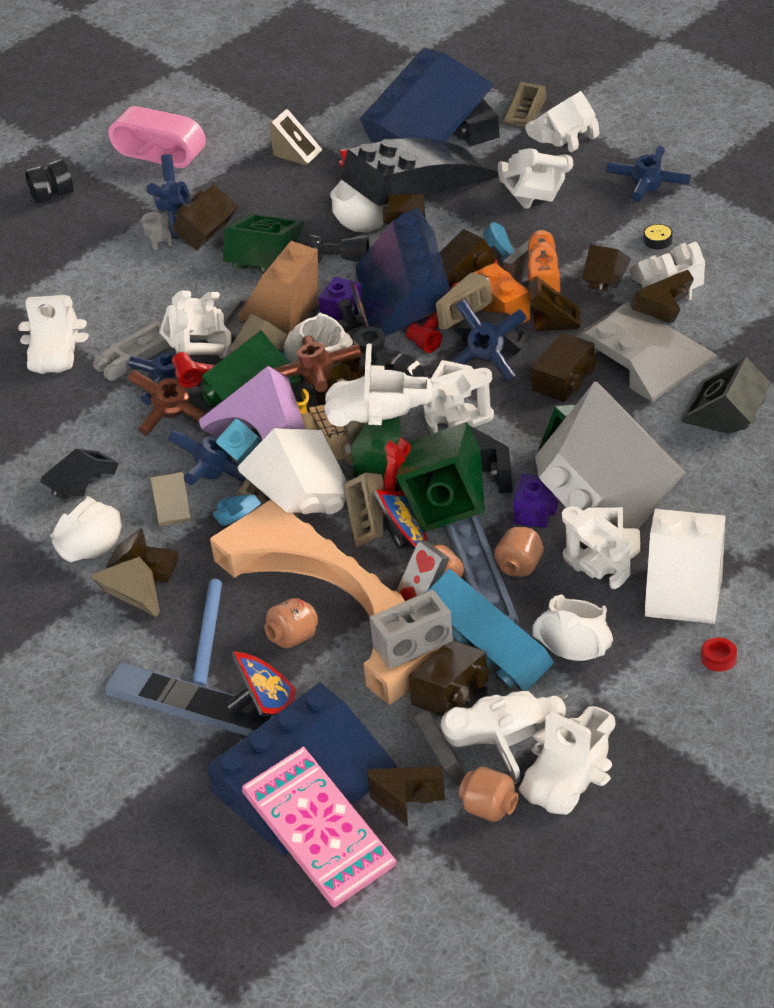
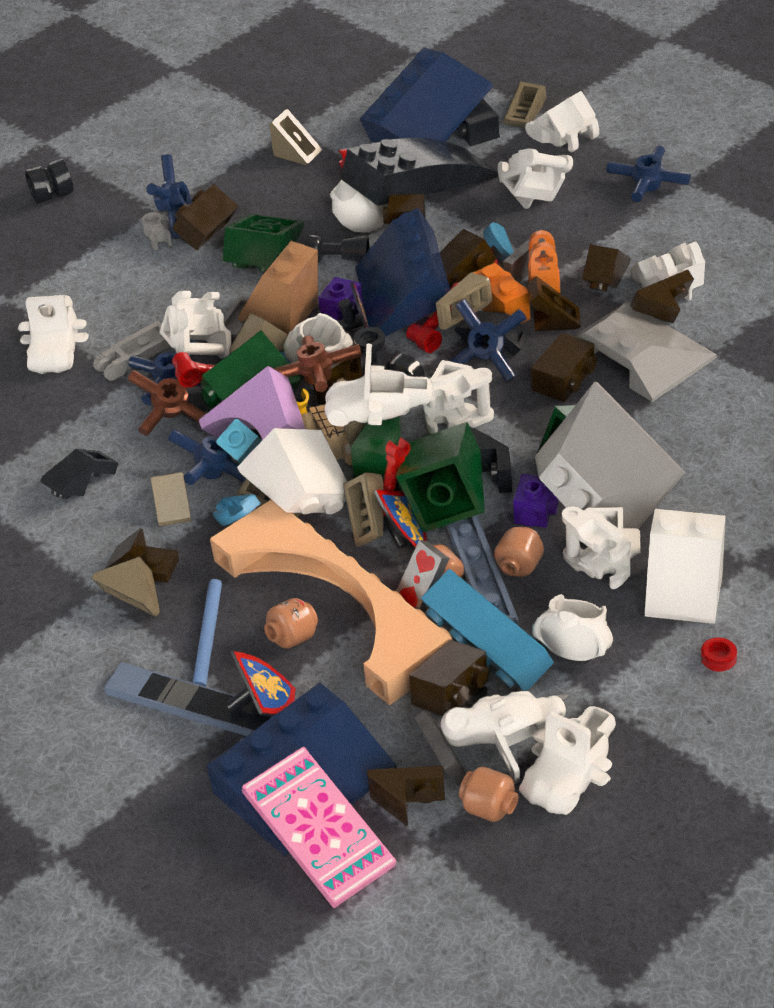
white helmet [50,496,122,562] -> none
bright pink plant [108,106,206,169] -> none
light grey brick [369,589,453,670] -> none
tile [643,224,673,249] -> none
pearl dark grey slope [681,357,771,434] -> none

